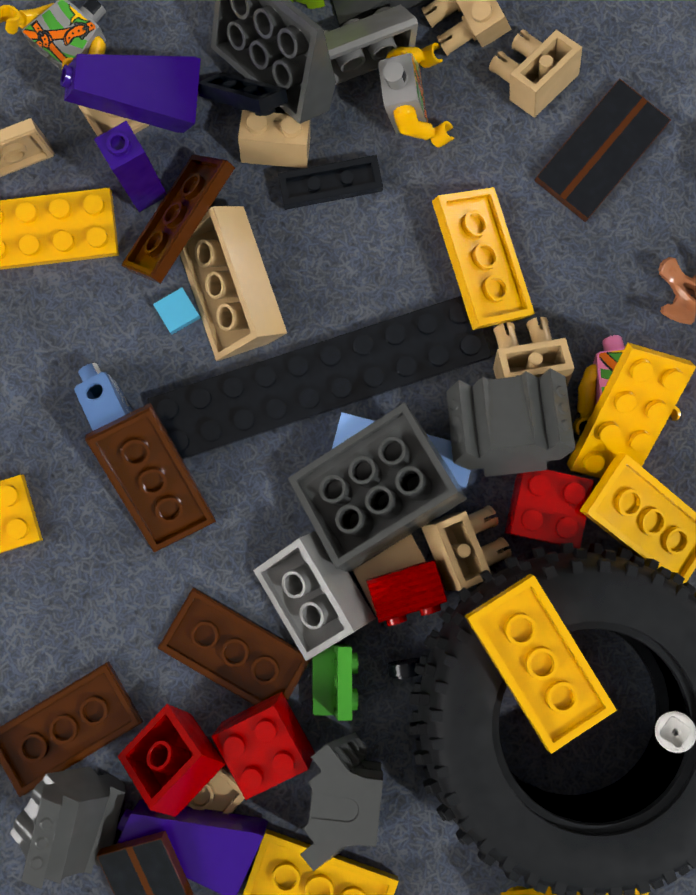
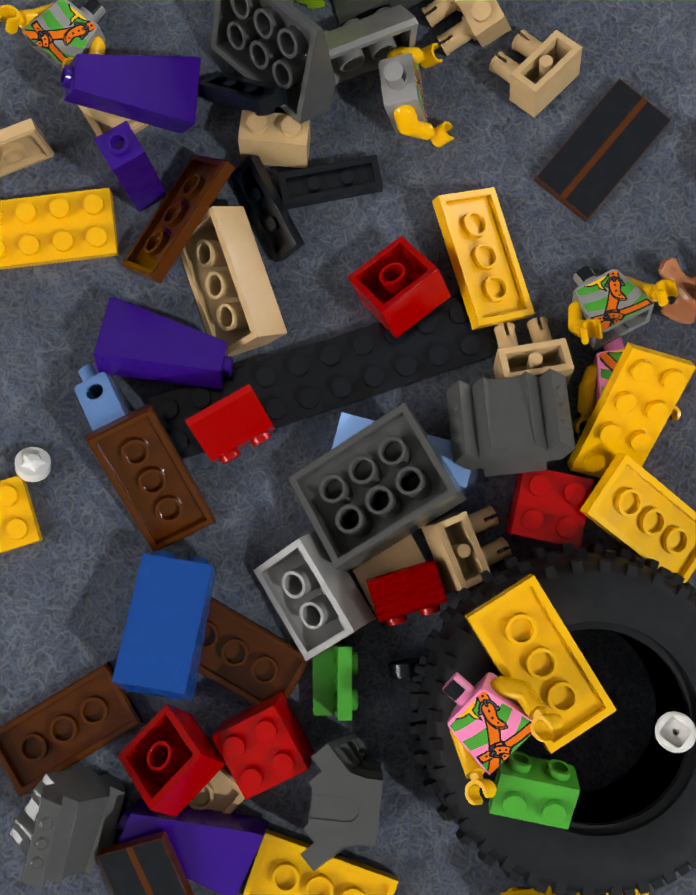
medium azure tile [153,287,201,335] -> none
none -> white tile [15,447,51,482]
none -> dark purple slope [94,297,233,390]
none -> blue slope [112,550,216,702]
none -> red slope [185,384,275,465]
none -> black plate [230,156,305,262]
none -> red brick [347,236,451,338]
none -> torso [442,672,563,805]
none -> bright green bracket [488,751,580,830]
none -> torso [568,266,679,351]

